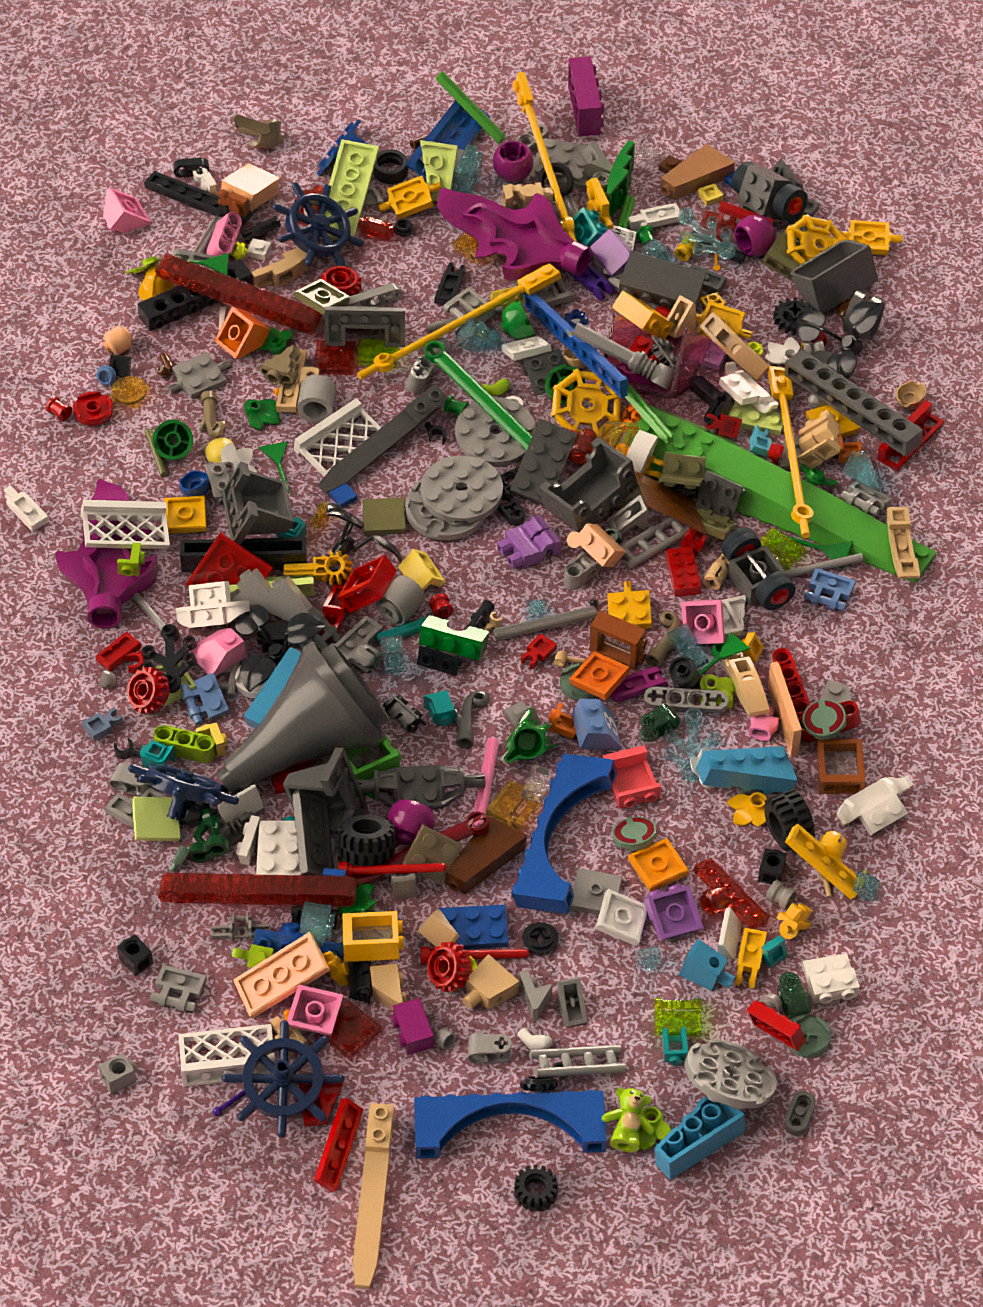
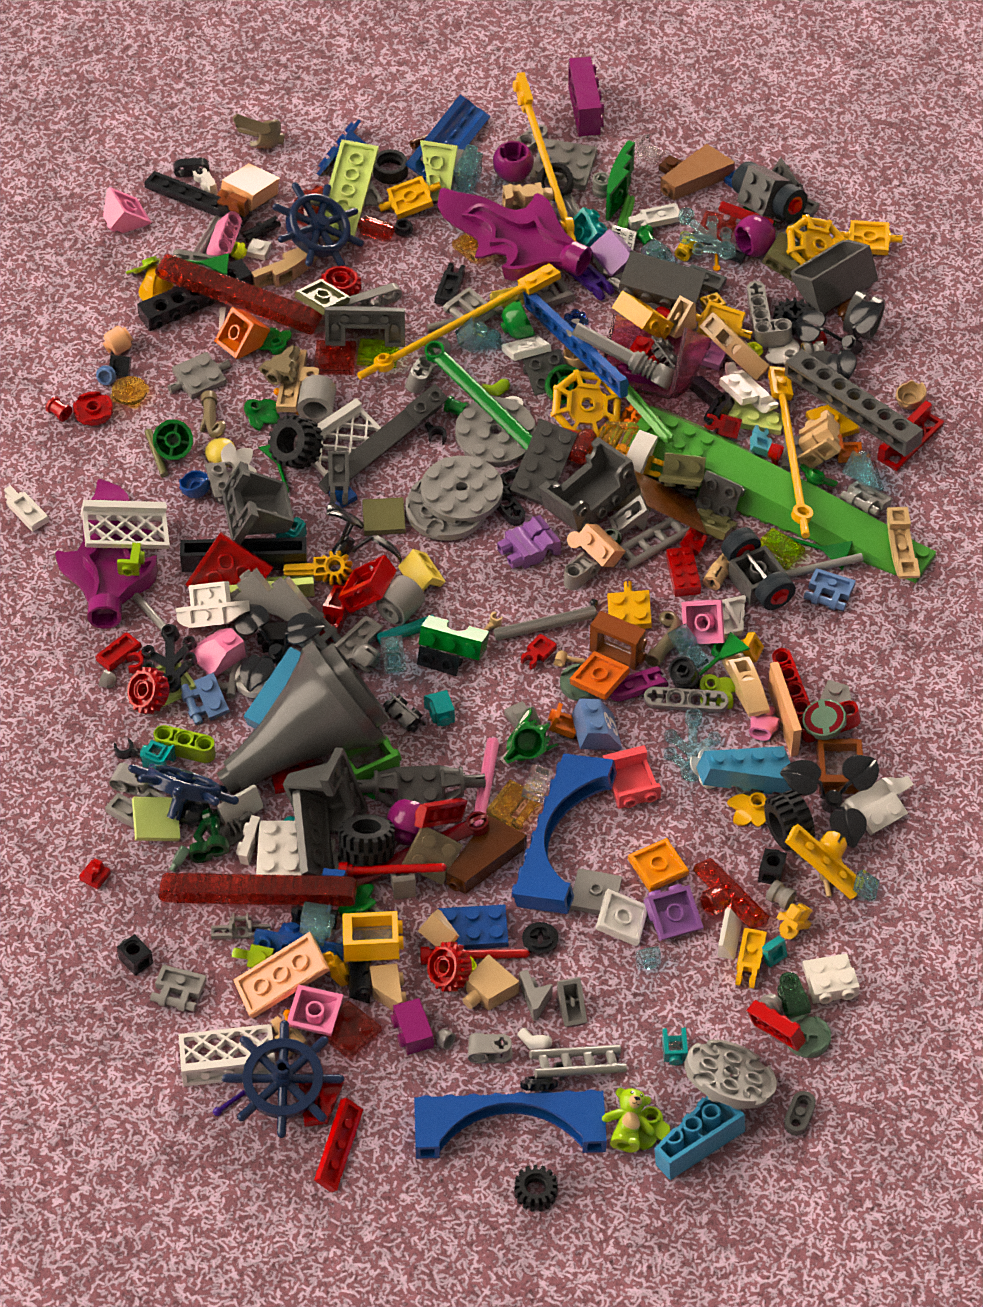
sand blue plate [82,708,123,741] -> none
light grey brick [98,1053,137,1094] -> none
reddish brown arm [156,353,174,378] -> none
yellow plate [164,496,207,534] -> none
light yellow bracket [196,722,228,757] -> none
clear yellow pin [309,502,329,529] -> none
tan piece [353,1103,395,1289] -> none
red wheel [429,593,454,619] -> none
bright green axle [436,71,506,143] -> none
dark grey plant [454,690,490,749] -> none
black pin [463,600,495,631] -> none
clear light blue plate [526,599,548,621] -> none
light grey slope [581,142,612,178] -> none
yellow plate [586,178,614,231] -> none
sand green tile [612,817,657,851] -> none
clear green piece [639,704,681,742] -> none
clear neon green plate [654,997,702,1036] -> none
dark azure torso [679,939,735,990] -> none
light yellow tile [697,183,724,206] -> none
light grey hinge [808,394,824,409] -> none
none -> red tile [79,858,111,890]
none -> black tyre [268,415,324,469]
none -> dark grey hinge [328,451,350,505]
none -> red plate [414,798,468,828]
none -> light grey beam [747,281,792,347]
none -> black plant [780,755,879,849]

